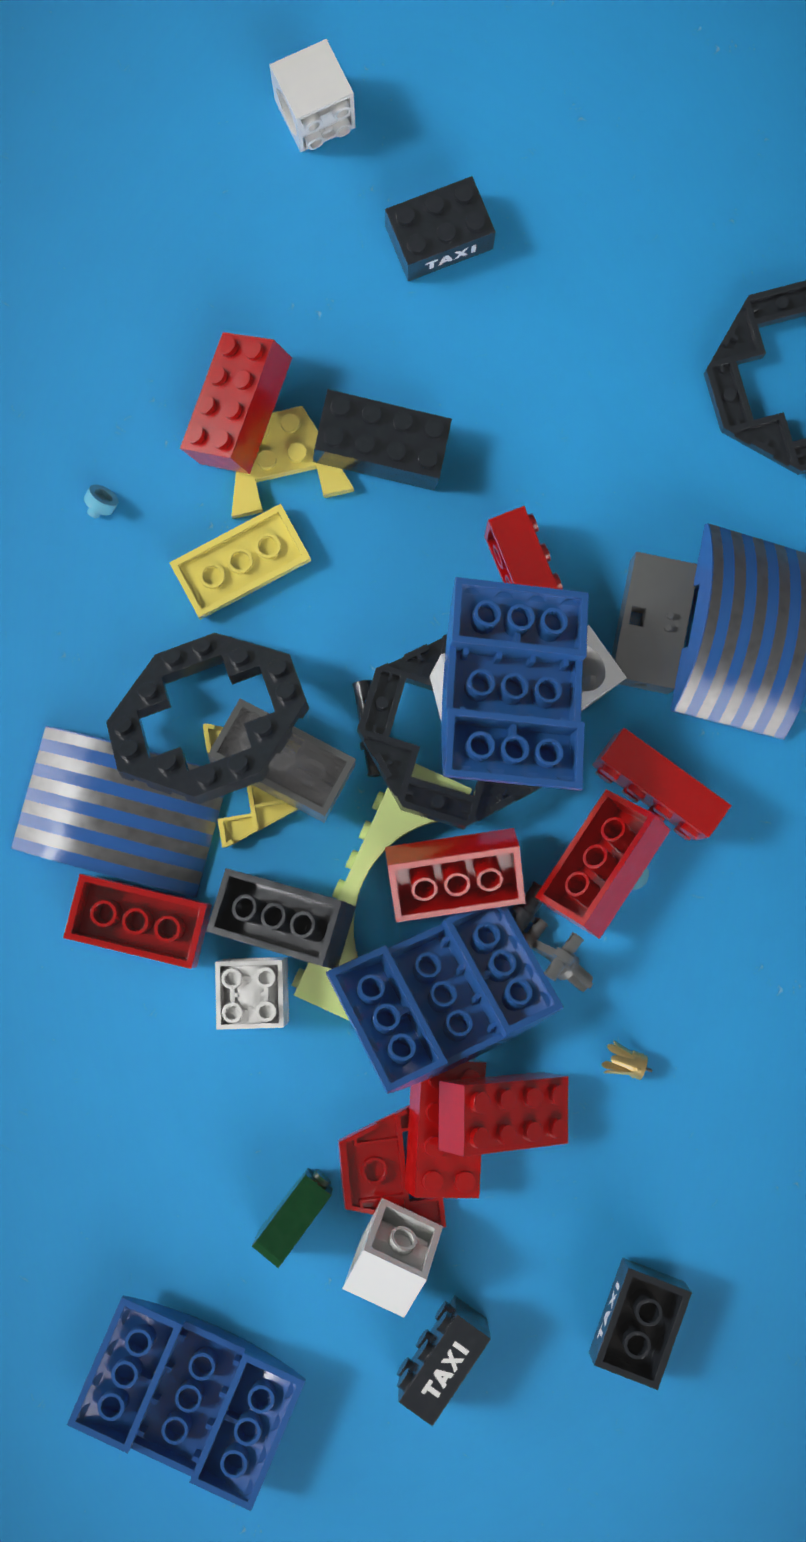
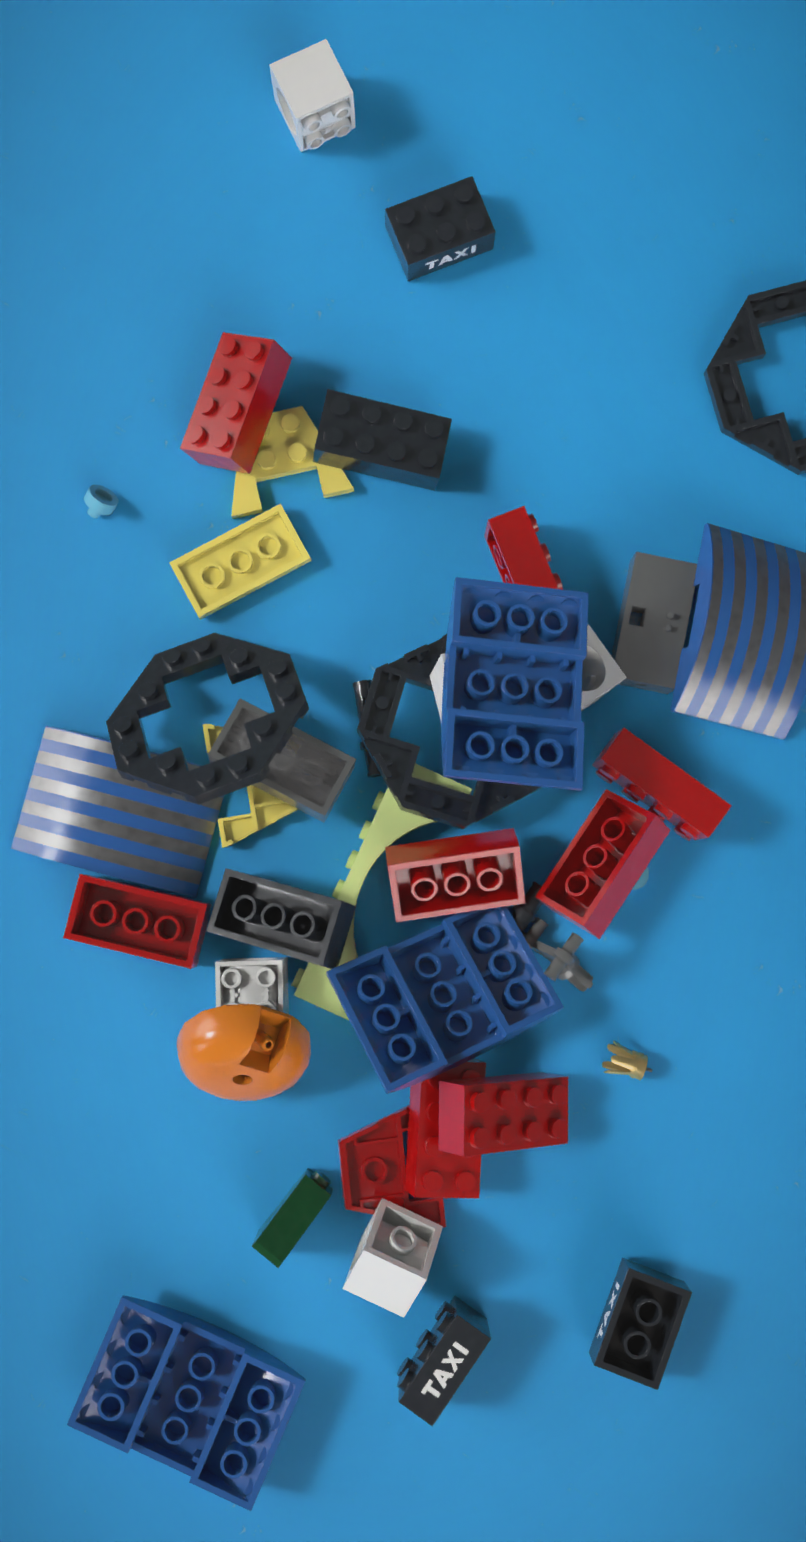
none -> orange piece [177,1004,311,1101]

